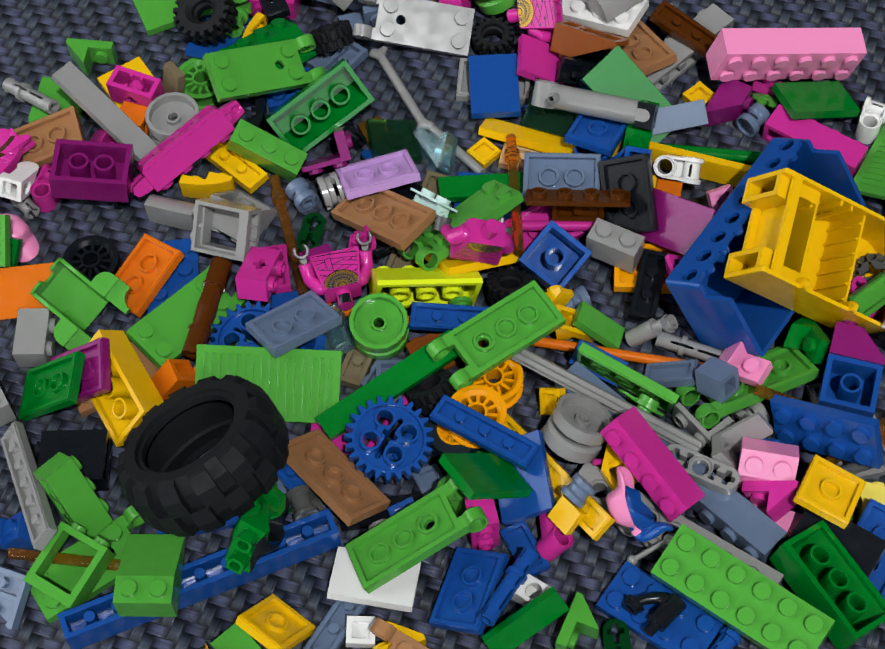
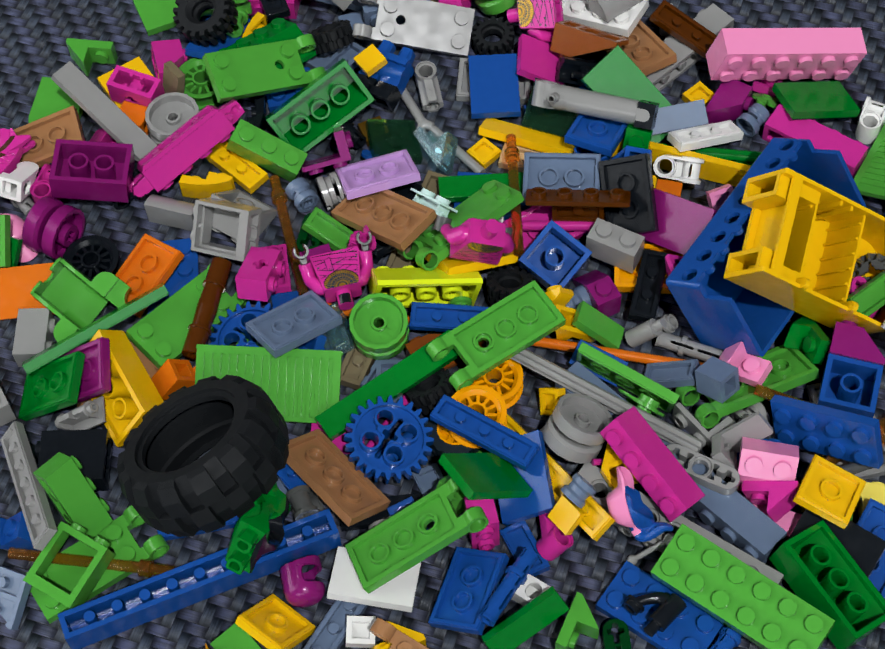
light grey pin [2,77,60,115] -> none
bright green slope [112,534,186,617] -> none
none -> magenta wheel [22,196,85,260]
none -> green tile [22,283,169,374]
none -> light grey hinge [55,396,106,430]
none -> dark pink slope [151,39,188,84]
none -> magenta helmet [279,555,325,608]
none -> bright green tile [301,207,354,251]
none -> yellow tile [353,44,388,77]
none -> blue hips [357,40,416,111]
none -> light grey piece [415,61,444,113]
none -> magenta slope [573,270,622,317]
none -> white tile [667,120,744,152]

